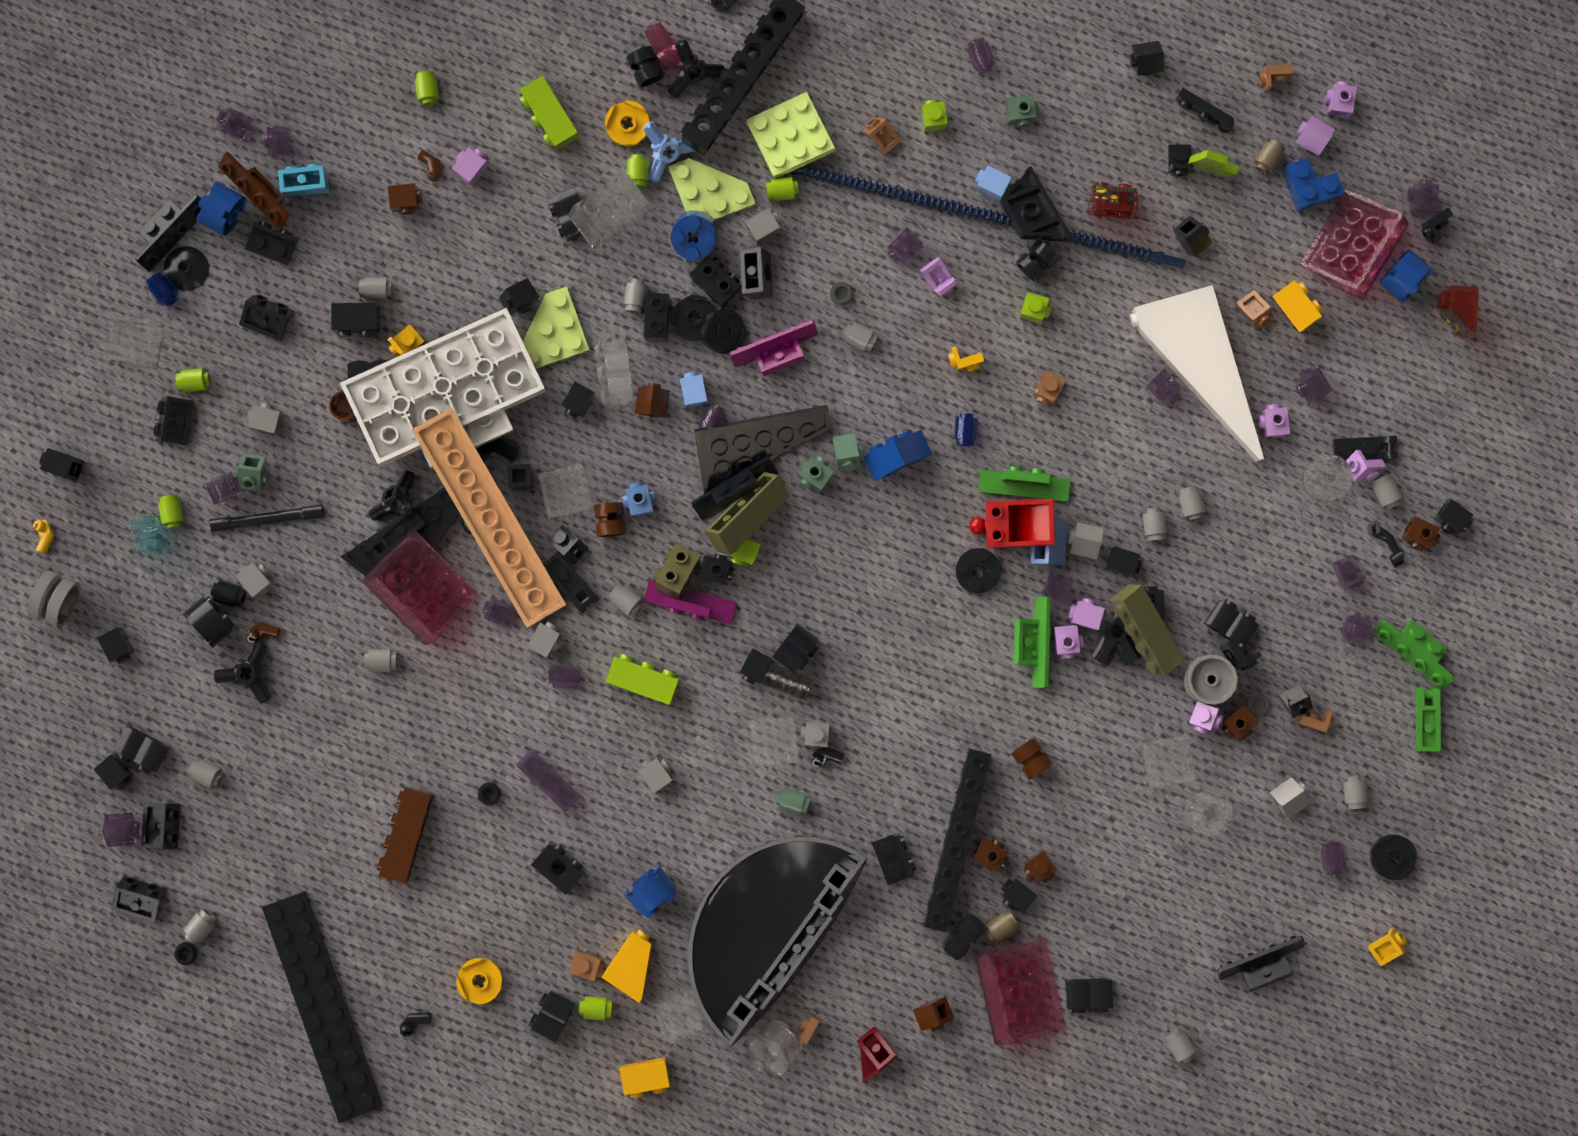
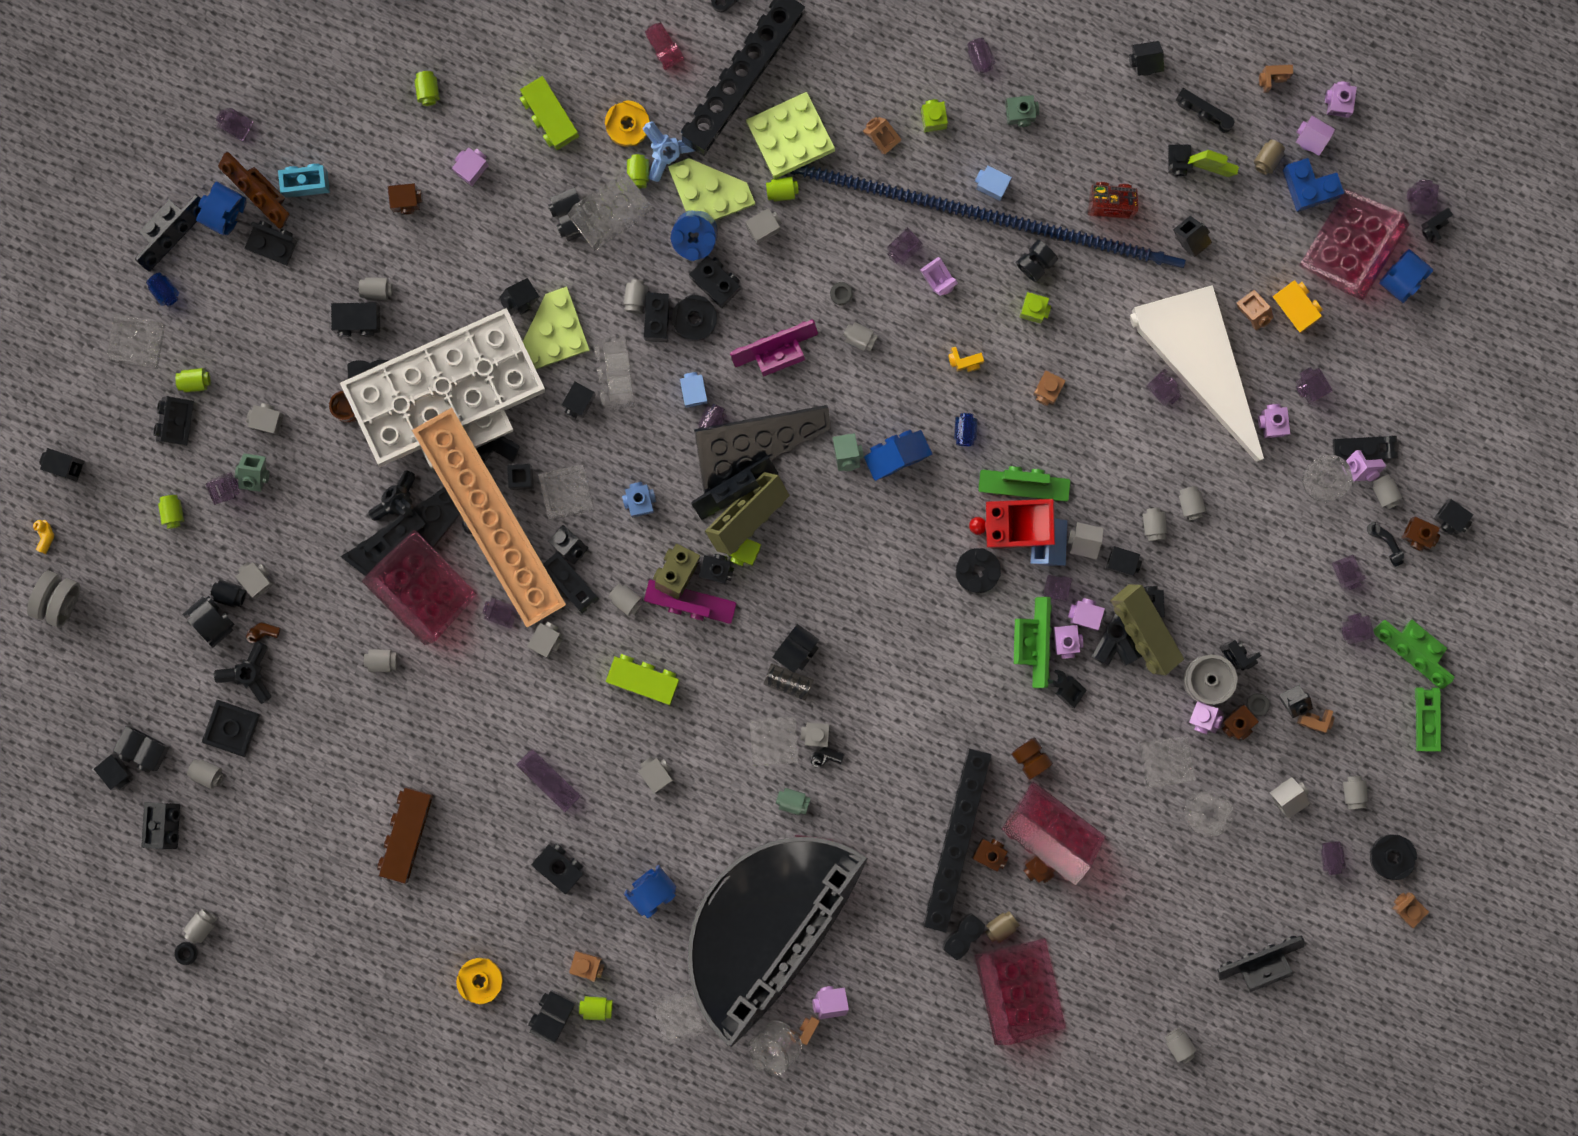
black brick [97,627,134,664] -> none
clear purple brick [102,812,140,847] -> none
black bracket [111,876,166,923] -> none
clear light blue wheel [130,516,165,553] -> none
black dish [164,246,209,291] -> none
black piece [209,504,324,532] -> none
black bracket [239,295,294,341] -> none
black plate [262,891,383,1123] -> none
clear purple brick [263,126,291,156] -> none
yellow bracket [387,325,425,357] -> none
black arm [399,1012,431,1037] -> none
reddish brown arm [417,150,442,182] -> none
black plate [478,782,501,805] -> none
clear purple brick [548,666,580,688] -> none
reddish brown wheel [594,502,626,537] -> none
yellow slope [601,929,652,1003] -> none
yellow brick [619,1057,671,1098] -> none
black wheel [626,46,665,88] -> none
reddish brown brick [635,383,670,417] -> none
black bush [668,39,725,98] -> none
black tile [701,309,746,354] -> none
black brick [740,247,773,300] -> none
black brick [740,648,773,685] -> none
sand green brick [798,456,834,492] -> none
dark red slope [857,1027,898,1082] -> none
black bracket [871,833,916,885] -> none
reddish brown brick [913,996,954,1032] -> none
black wing [1000,166,1072,241] -> none
black brick [1001,878,1038,914] -> none
black brick [1065,978,1113,1013] -> none
black brick [1204,599,1259,647] -> none
yellow bracket [1368,927,1407,966] -> none
clear red slope [1437,285,1479,339] -> none
none -> black tile [201,699,261,757]
none -> lavender brick [812,986,849,1019]
none -> clear pink slope [1002,782,1106,885]
none -> black plate [1048,670,1087,708]
none -> medium nougat bracket [1392,892,1429,928]

